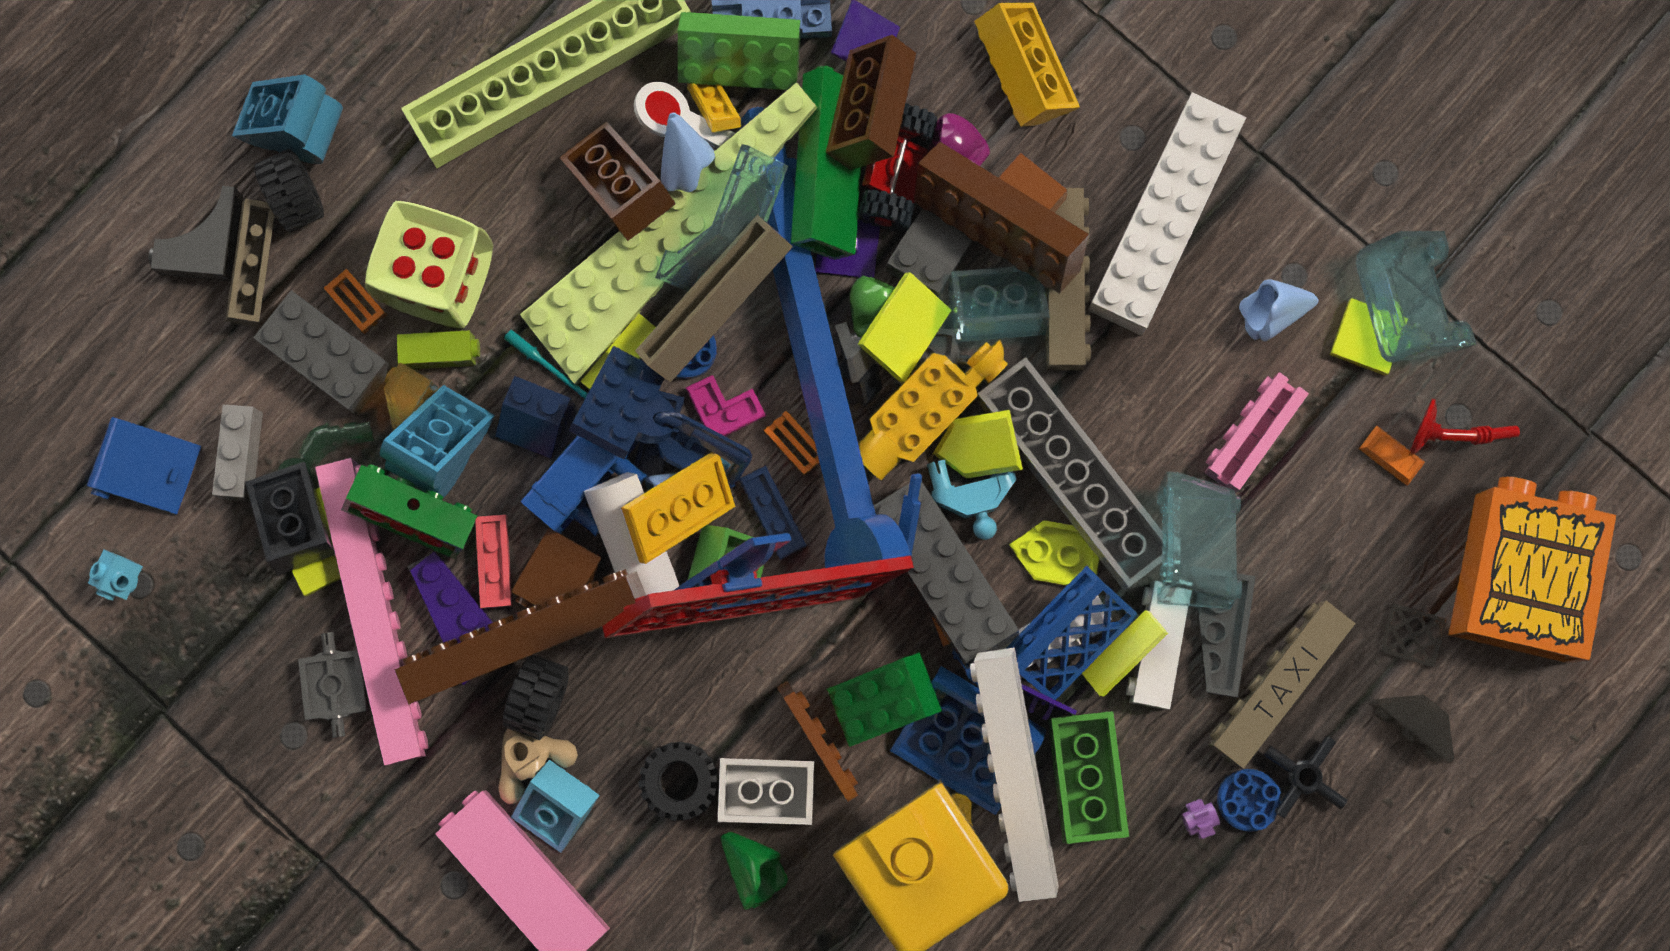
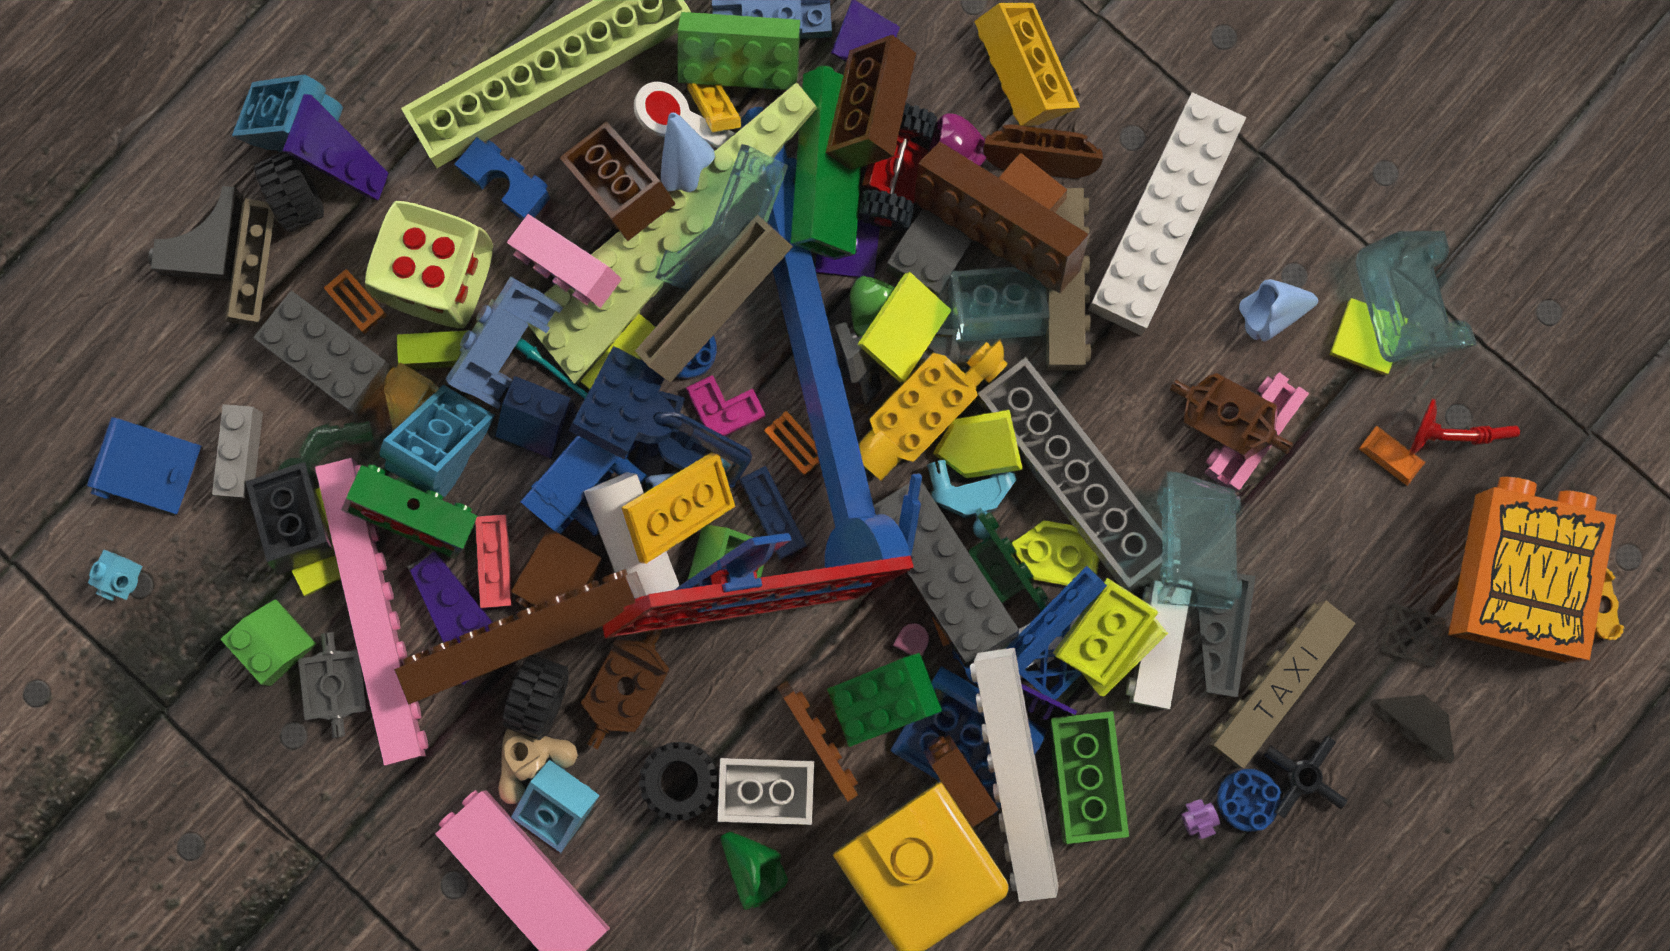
none -> bright green slope [221,599,317,686]
none -> dark purple wing [283,94,389,200]
none -> medium blue bracket [446,277,563,409]
none -> blue arch [454,137,551,221]
none -> bright pink brick [507,214,622,308]
none -> reddish brown plate [581,629,670,750]
none -> bright pink tile [893,624,929,657]
none -> reddish brown brick [924,735,999,828]
none -> dark green bracket [968,507,1050,611]
none -> reddish brown brick [983,124,1103,178]
none -> neon yellow tile [1053,578,1159,686]
none -> reddish brown plate [1170,373,1293,460]
none -> yellow piece [1595,568,1624,641]

